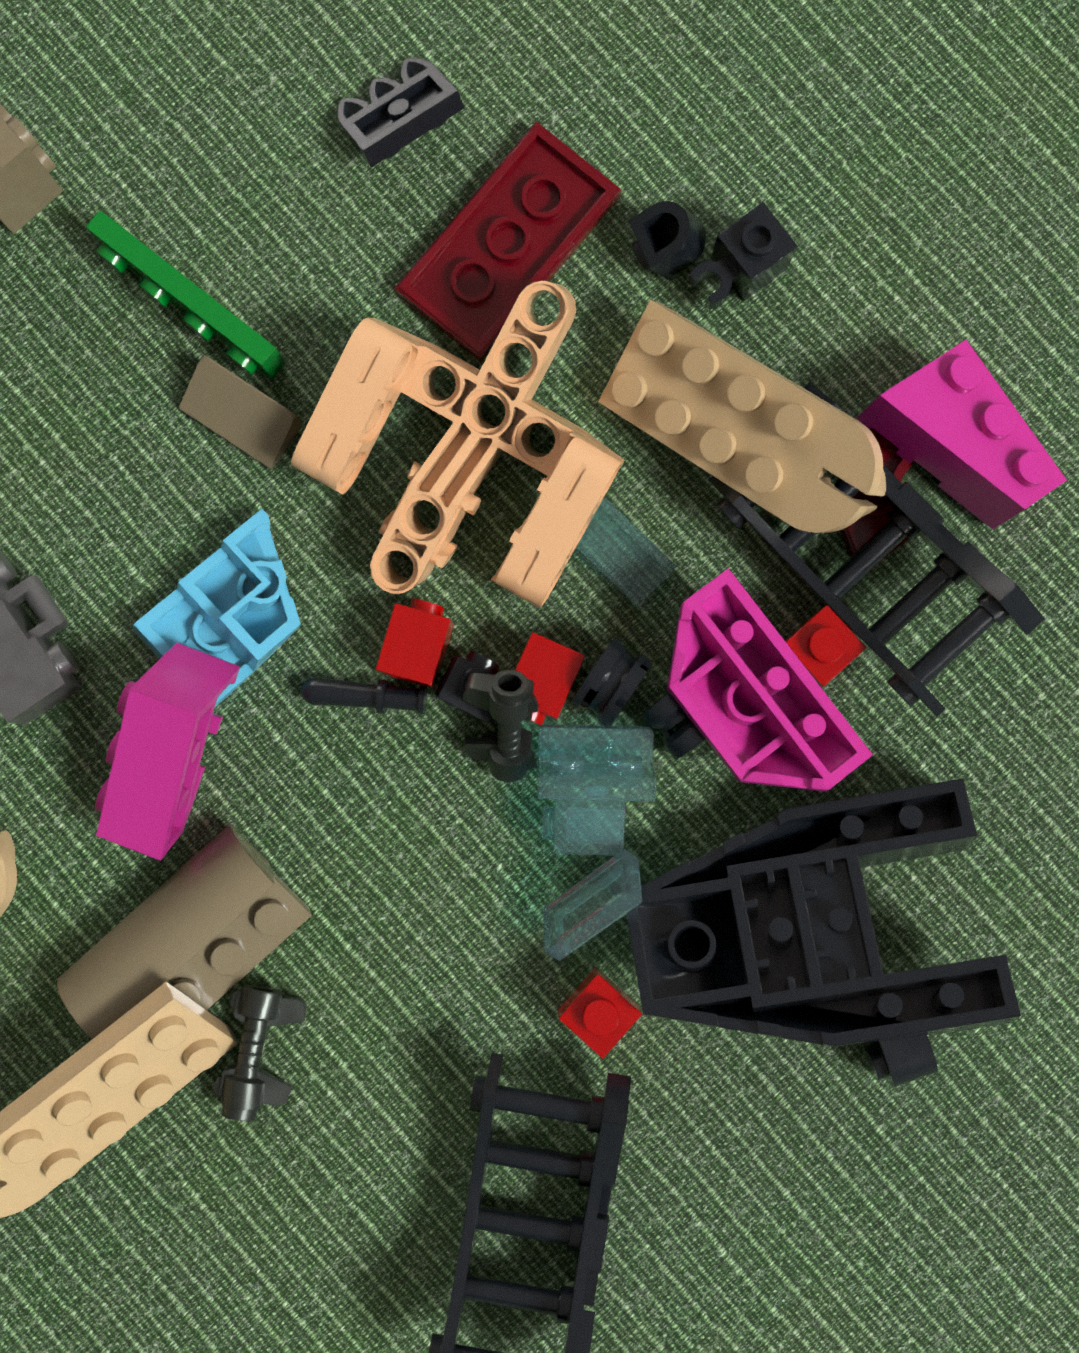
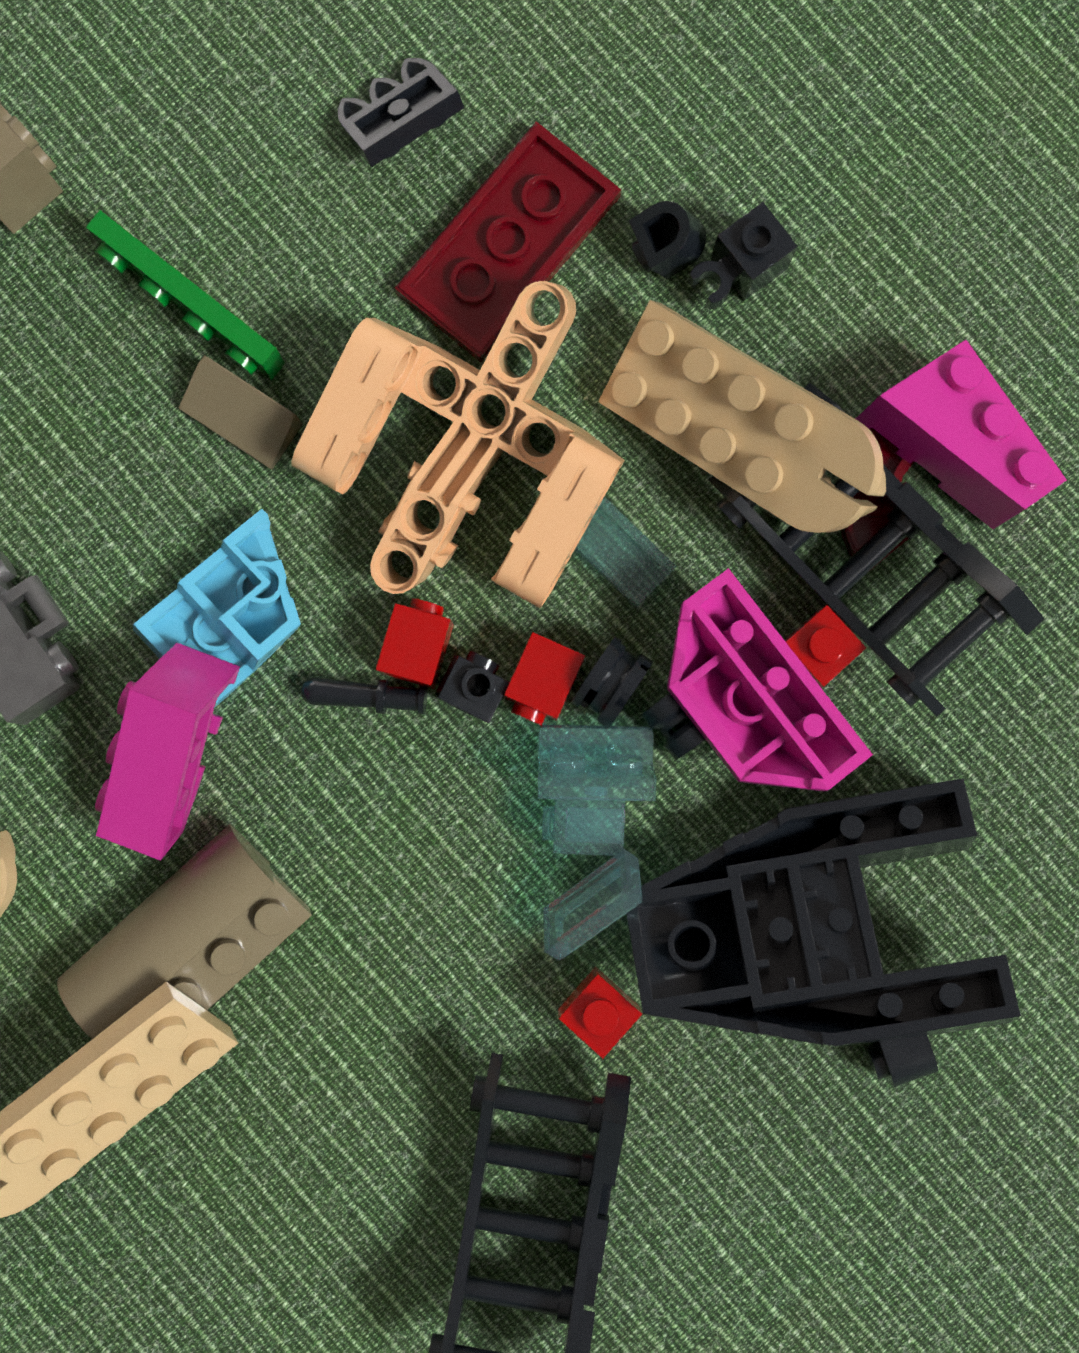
pearl dark grey piece [214,985,307,1121] -> none
pearl dark grey piece [462,670,538,782] -> none

